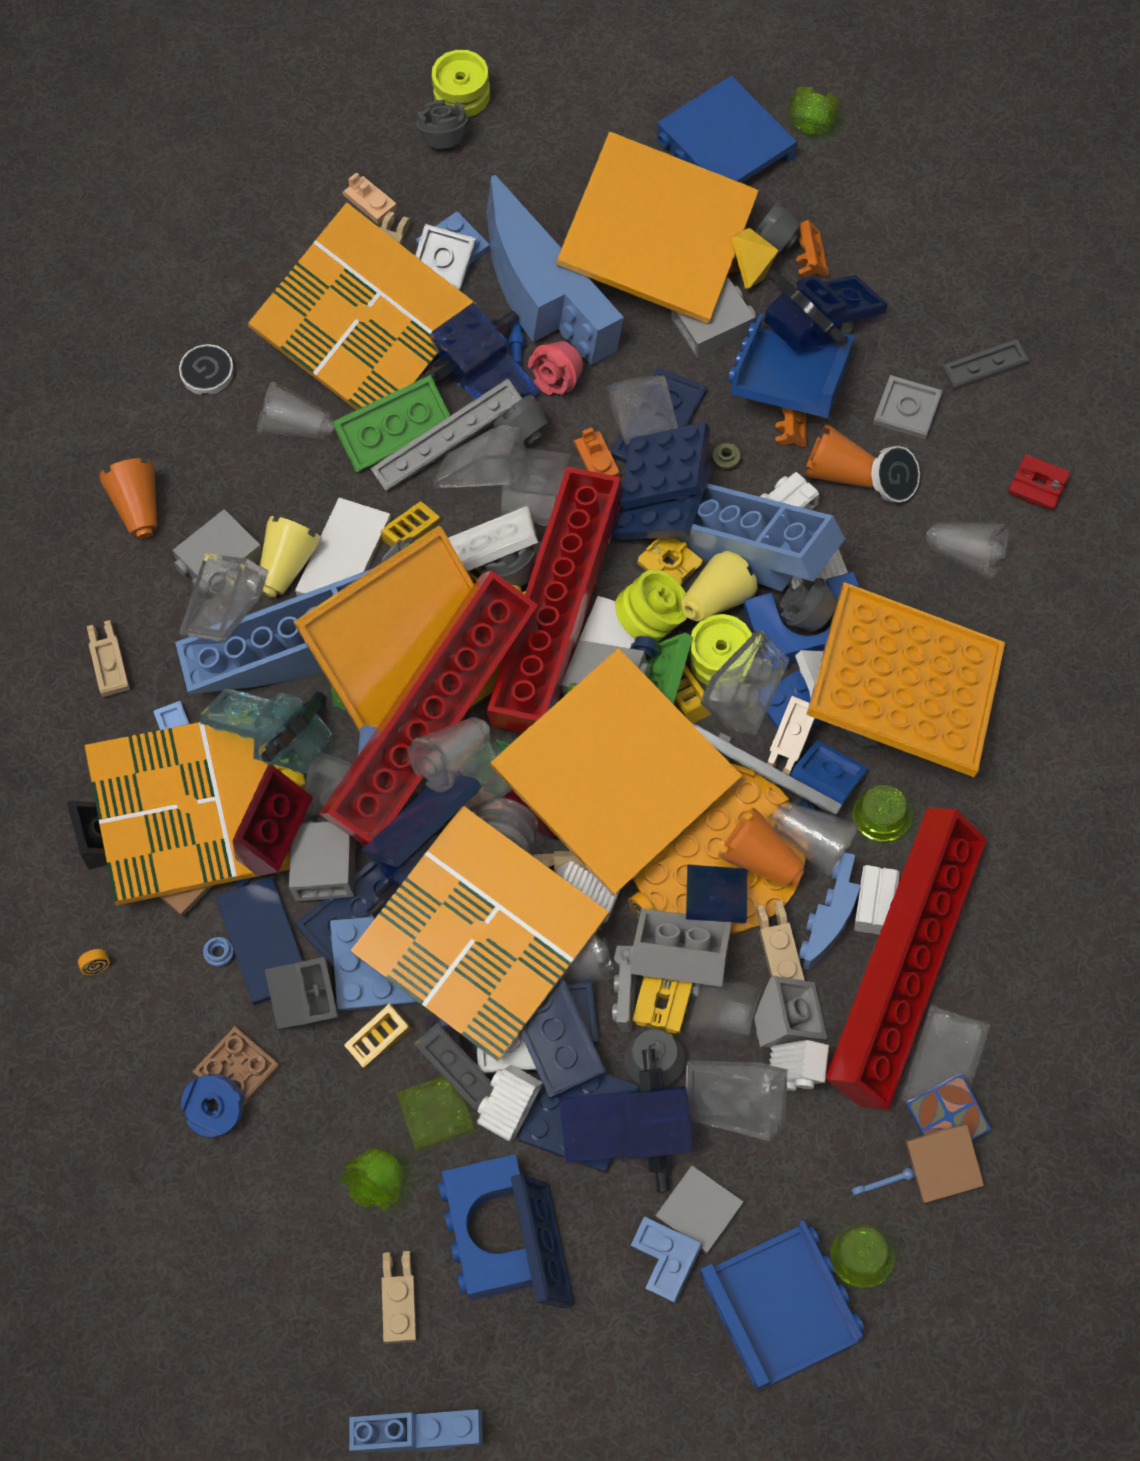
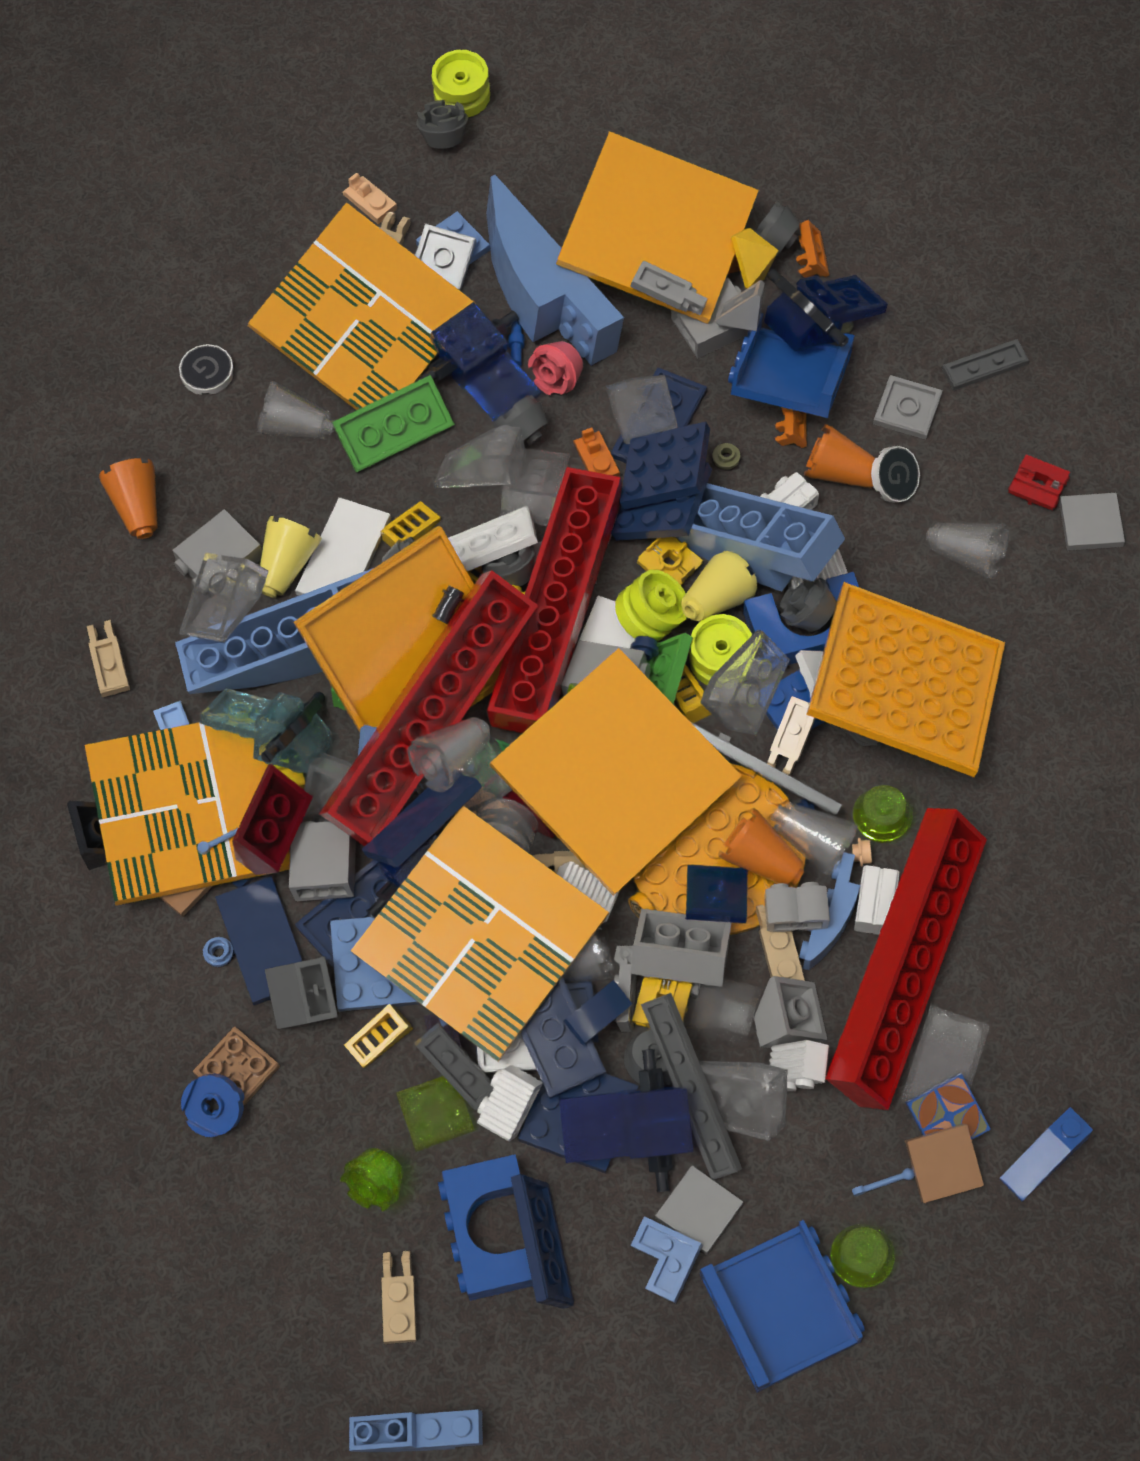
light orange tile [78,949,110,975] -> none
light grey tile [370,379,522,493] -> none
blue panel [657,75,797,183] -> none
clear neon green cone [789,87,839,134] -> none
blue plate [791,740,868,805] -> none
none -> medium blue hinge [197,828,238,855]
none -> black pin [432,585,464,624]
none -> dark blue slope [563,980,633,1045]
none -> light grey hinge [630,261,708,315]
none -> dark grey tile [641,993,742,1180]
none -> light grey slope [715,280,765,331]
none -> light grey brick [764,882,830,932]
none -> light nougat plate [852,838,872,867]
none -> slope [1000,1107,1093,1202]
none -> light grey tile [1059,493,1125,550]

